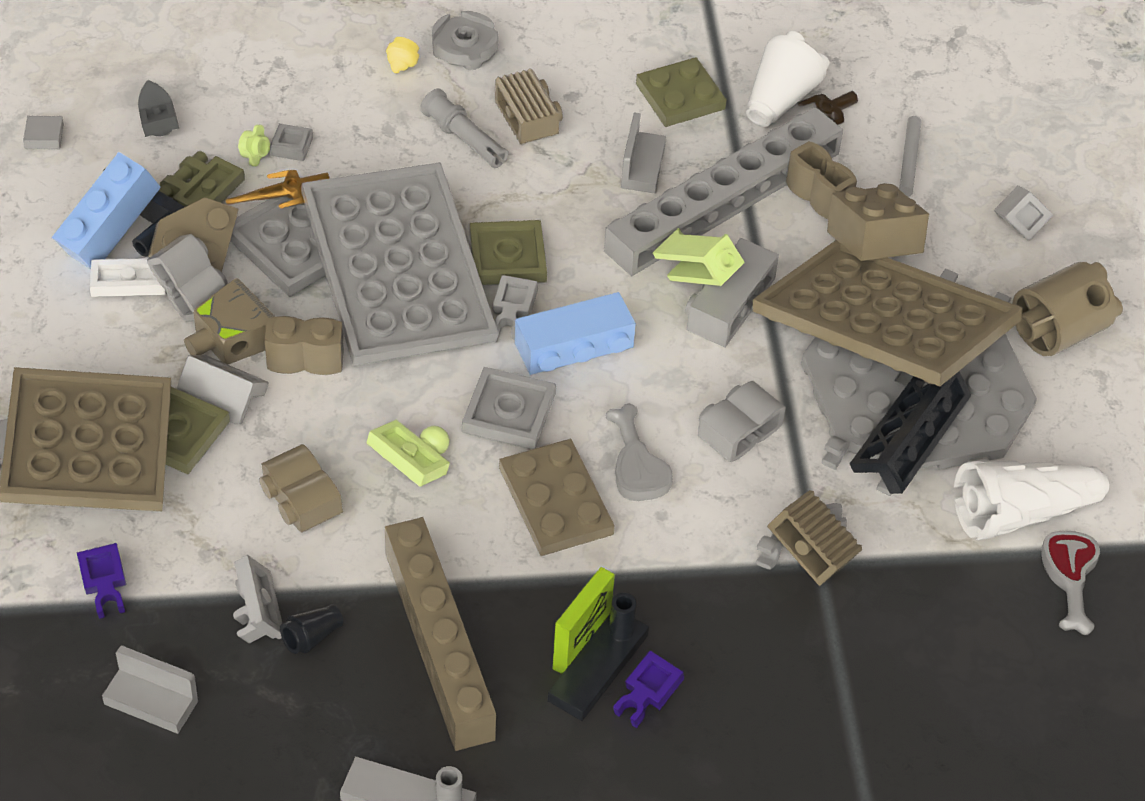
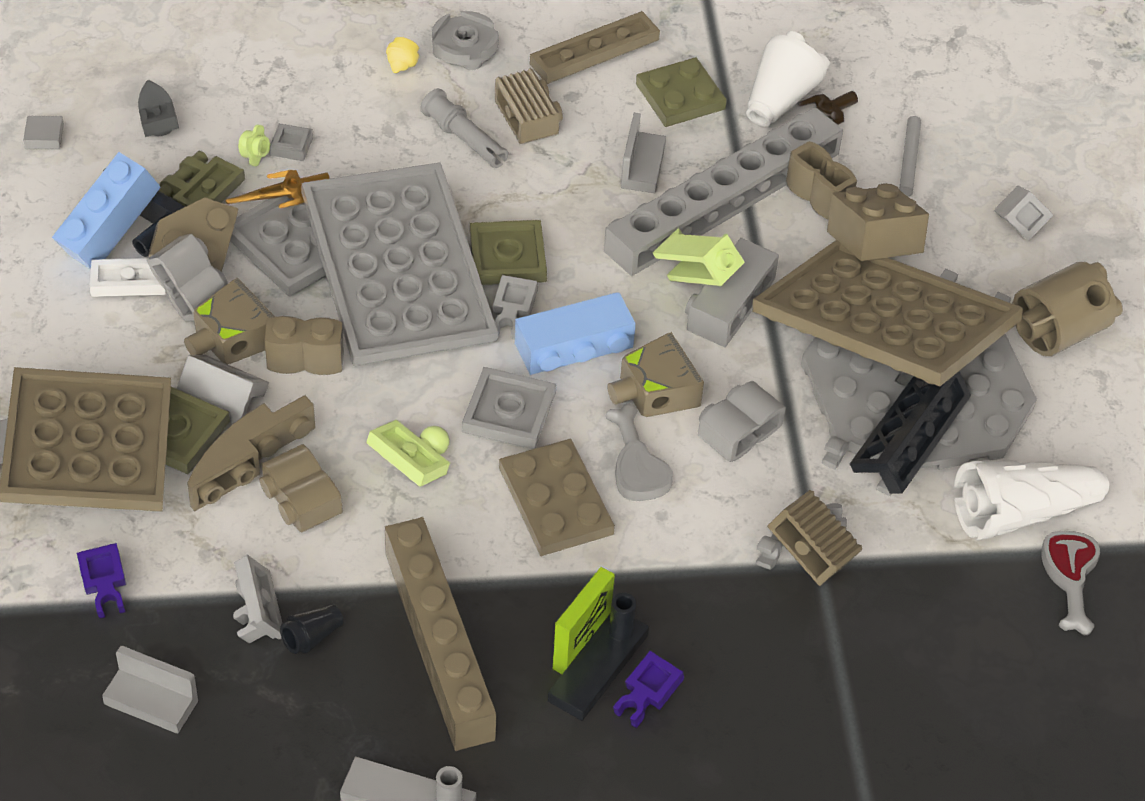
none -> dark tan slope [187,395,315,511]
none -> dark tan plate [529,11,660,84]
none -> dark tan torso [607,332,704,417]

